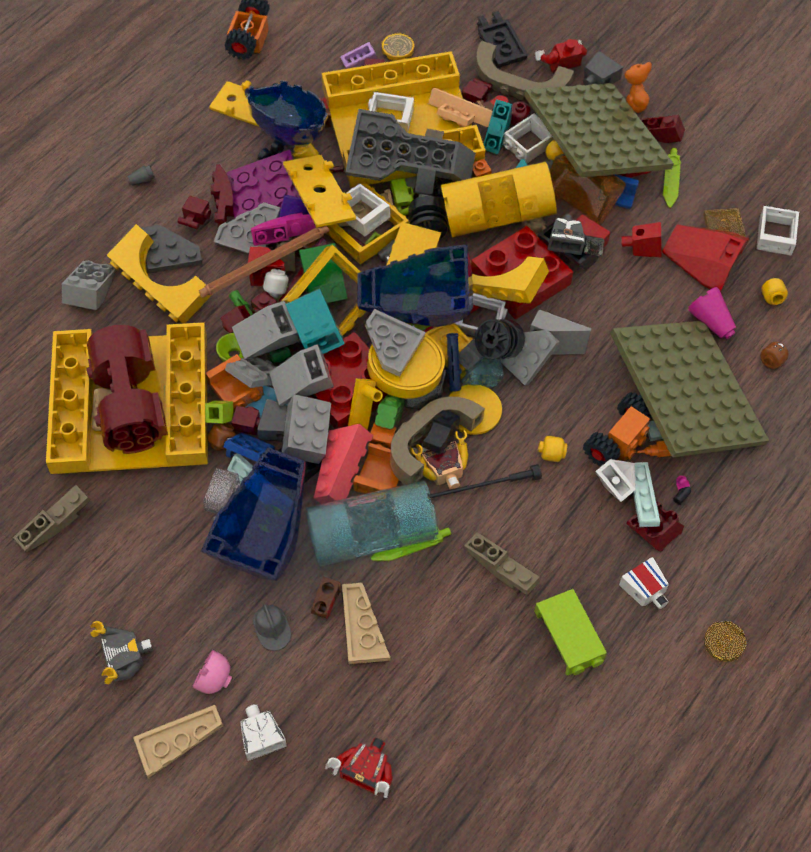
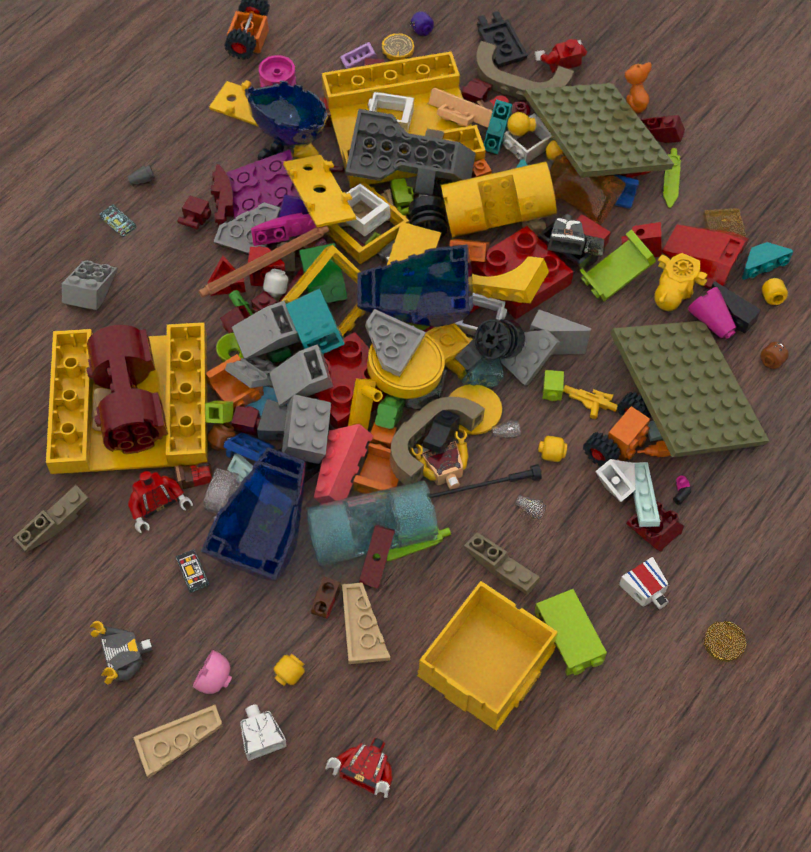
yellow arch [107,224,213,324] -> none
dark grey plate [141,225,202,274] -> none
dark grey piece [253,604,291,651] -> none
dark blue pin [446,333,462,391] -> none
dark grey torso [583,51,623,85] -> none
white window [756,206,799,256] -> none
none -> clear light blue tile [100,205,136,237]
none -> red torso [128,471,193,533]
none -> leg [174,462,214,490]
none -> tile [175,549,209,593]
none -> red slope [208,255,246,296]
none -> dark pink wheel [259,55,296,98]
none -> yellow head [273,654,305,686]
none -> dark red tile [359,524,395,588]
none -> dark purple head [410,11,434,36]
none -> yellow piece [417,581,558,731]
none -> orange panel [448,239,490,262]
none -> clear cone [492,419,521,438]
none -> yellow piece [507,112,536,136]
none -> clear cone [515,495,546,519]
none -> lime brick [543,370,564,401]
none -> yellow piece [563,385,618,419]
none -> lime panel [580,229,656,302]
none -> yellow helmet [654,253,707,312]
none -> black slope [711,281,761,334]
none -> teal slope [742,242,793,280]

